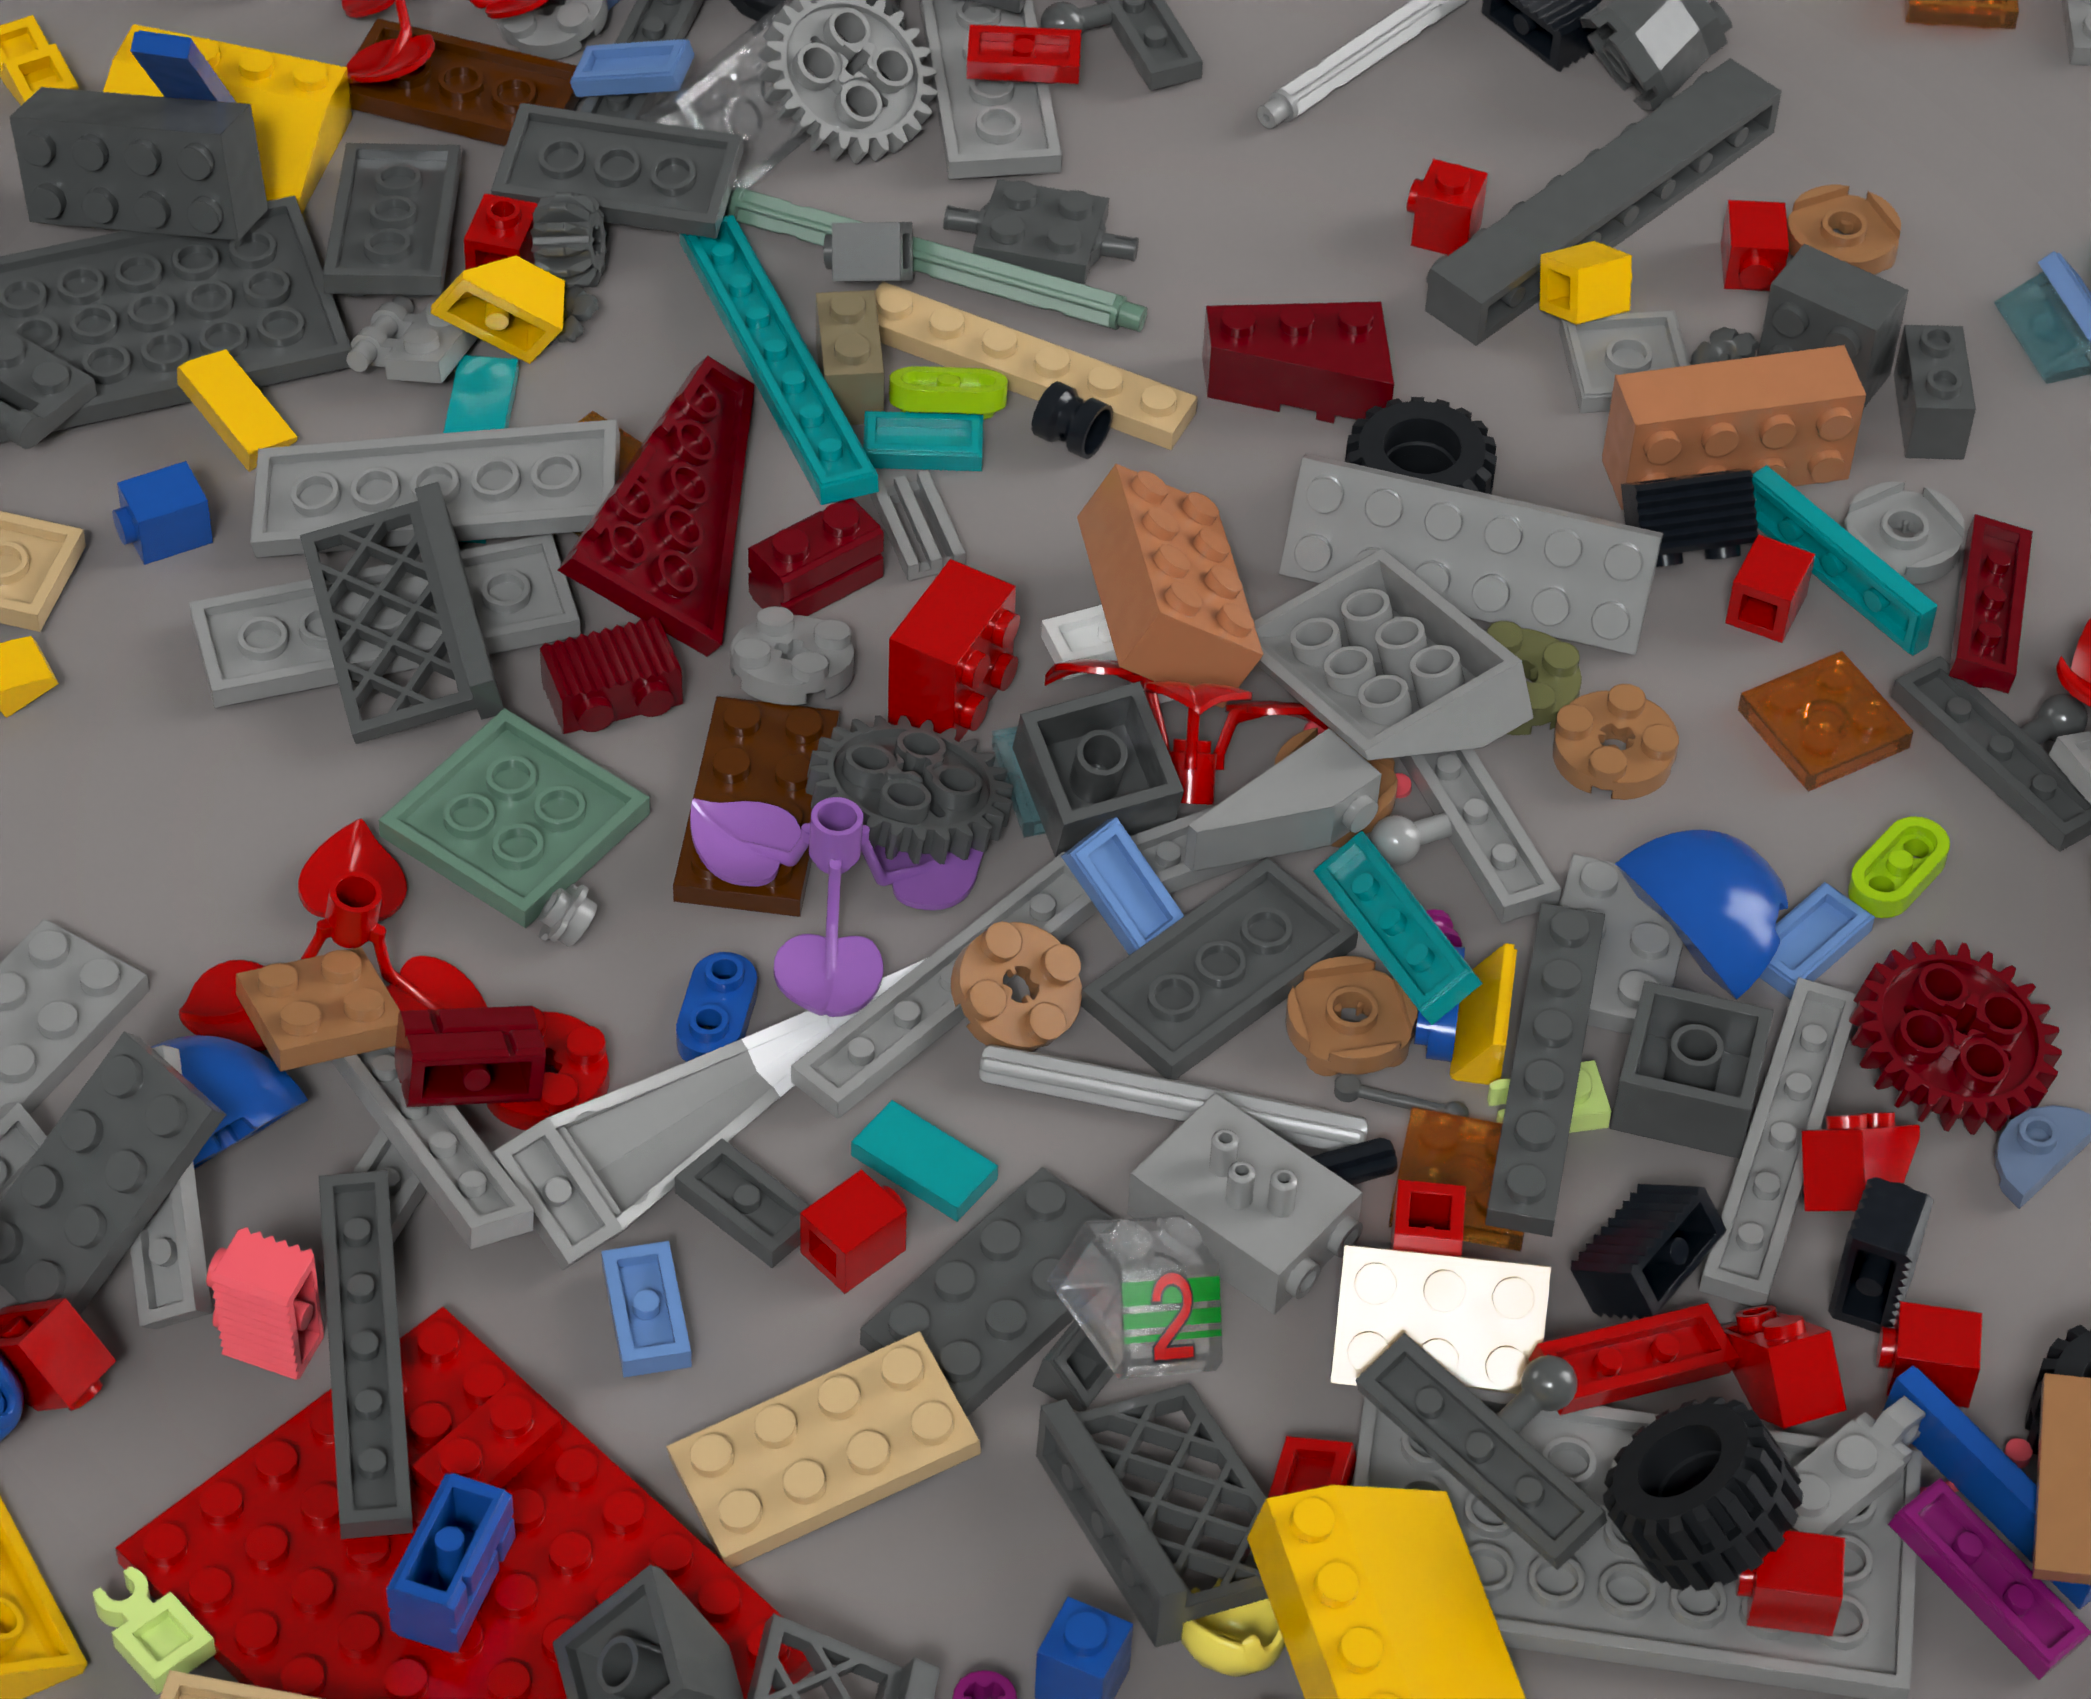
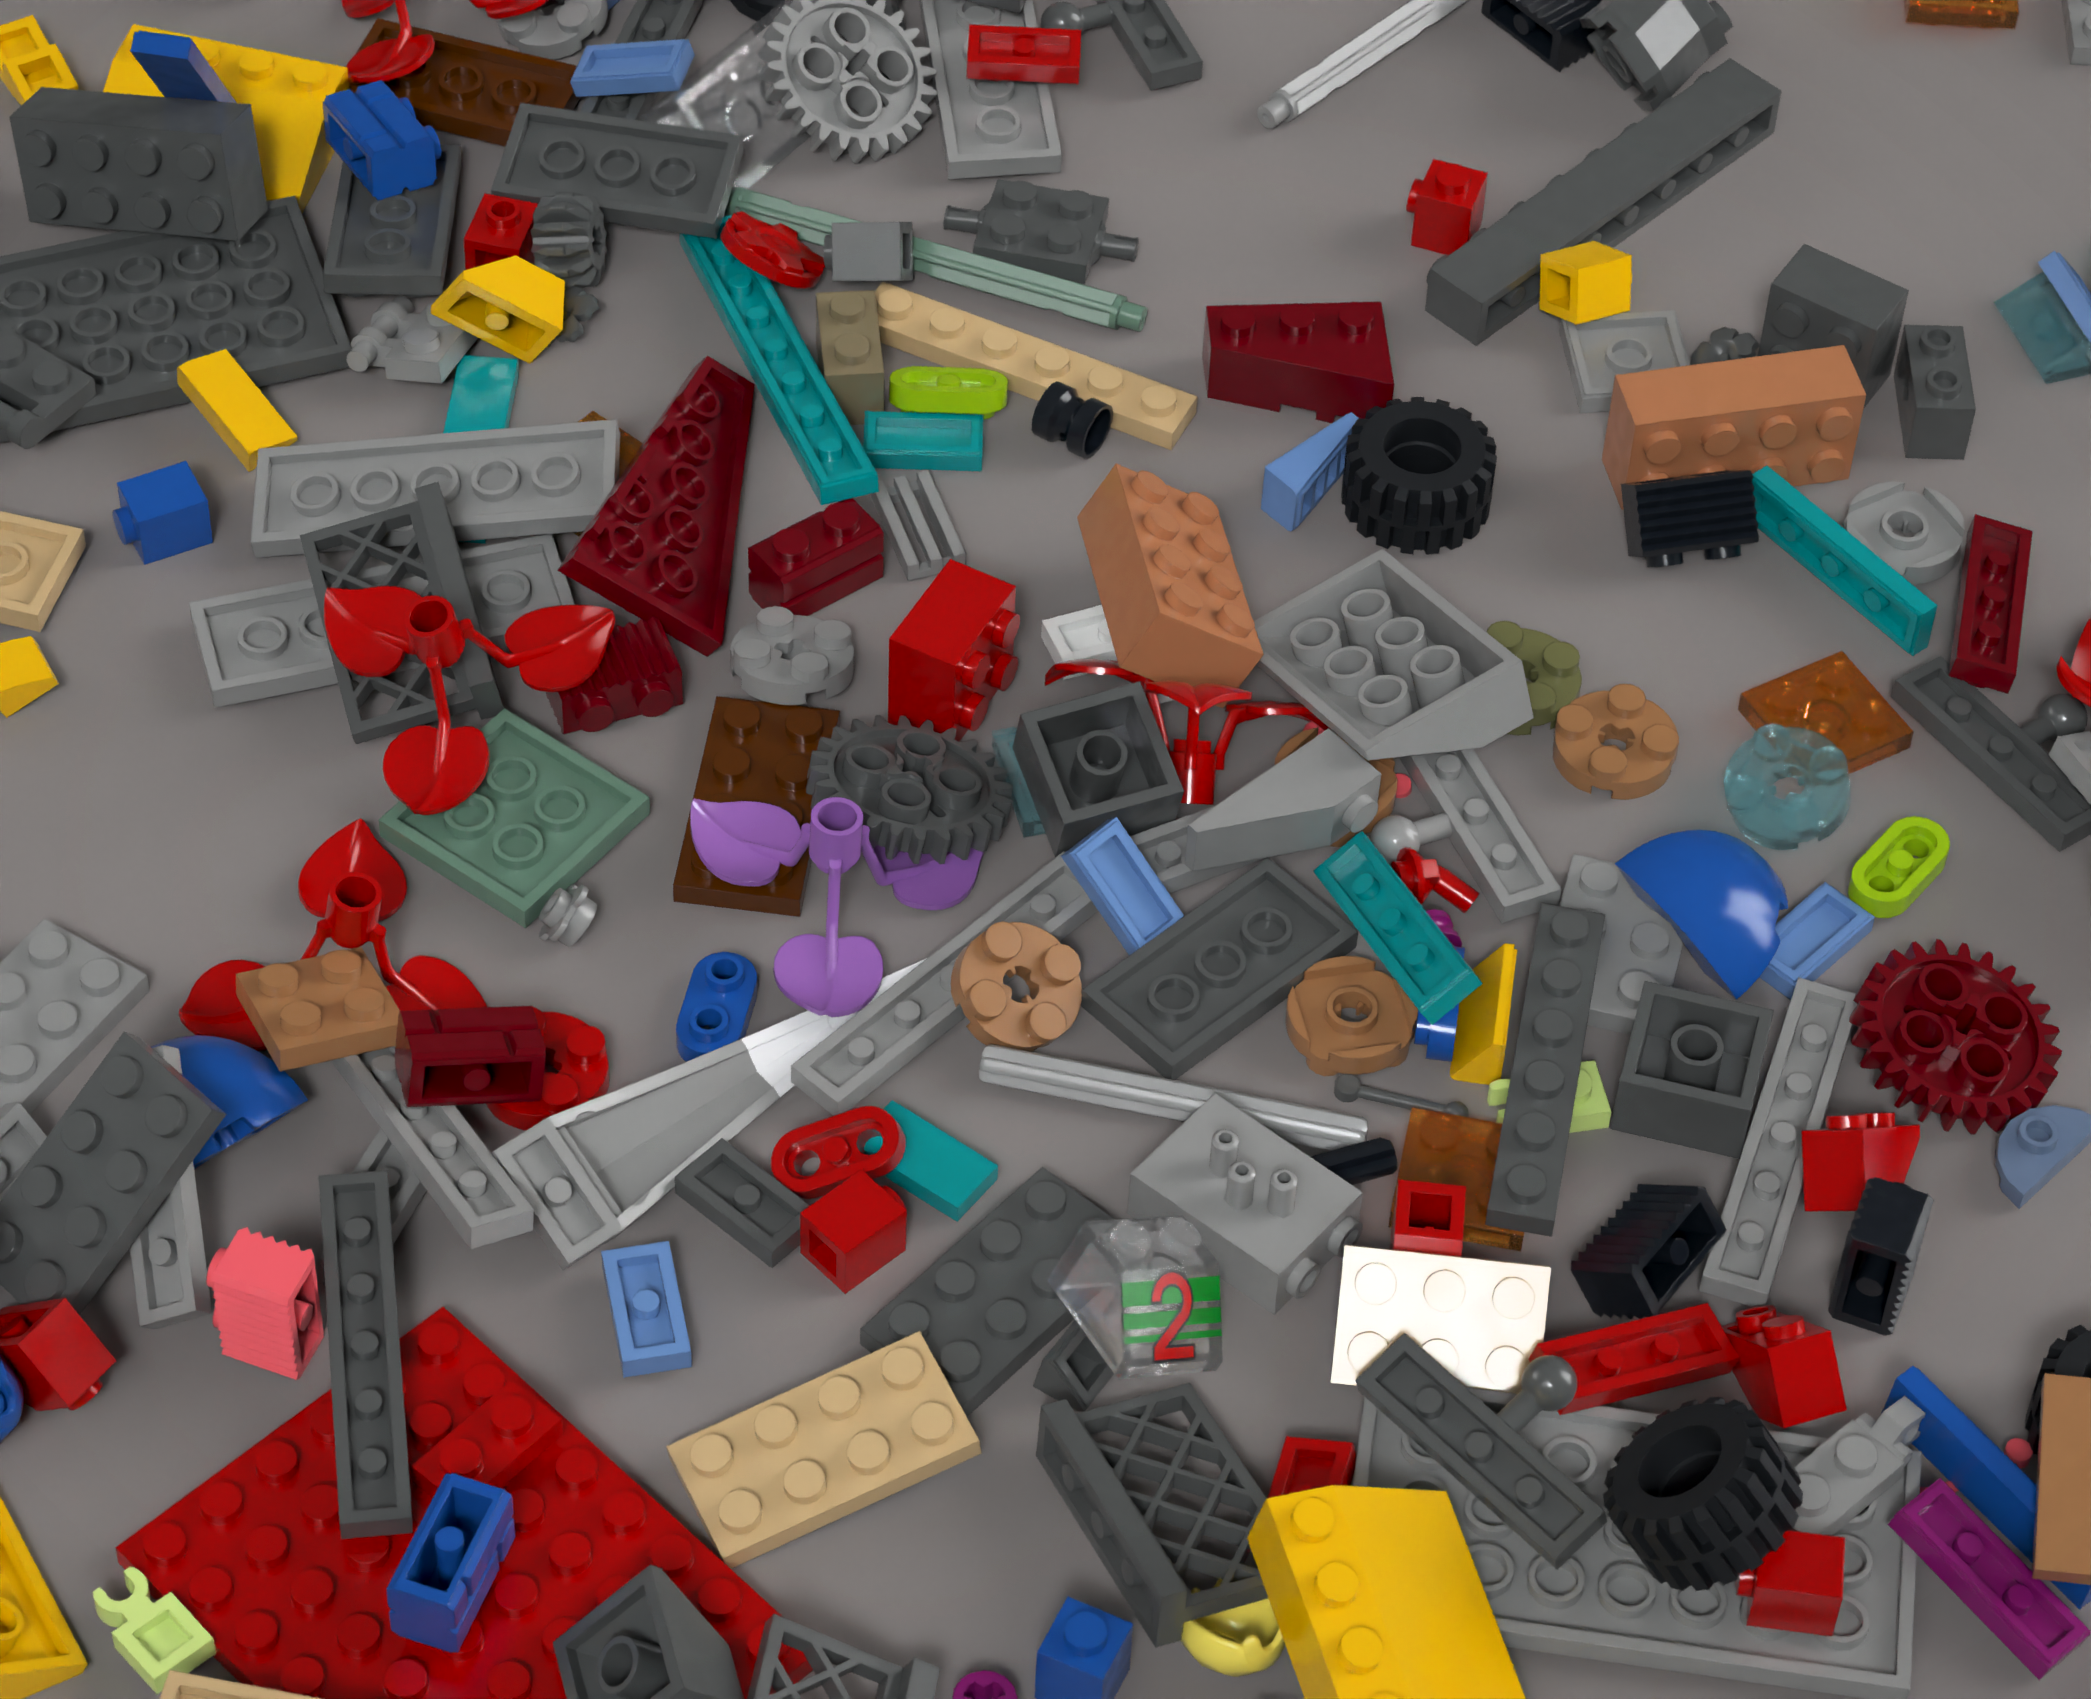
light grey plate [1279,453,1663,655] -> none
red brick [1721,200,1789,291] -> none
red brick [1725,534,1815,643] -> none
medium nougat plate [1787,184,1901,275] -> none
red brick [1876,1301,1983,1408] -> none
none -> blue brick [323,80,441,201]
none -> red plant [324,586,615,815]
none -> red wheel [720,211,825,289]
none -> red plate [771,1106,906,1199]
none -> medium blue slope [1261,412,1358,532]
none -> red plate [1390,847,1479,913]
none -> clear light blue plate [1724,724,1852,851]

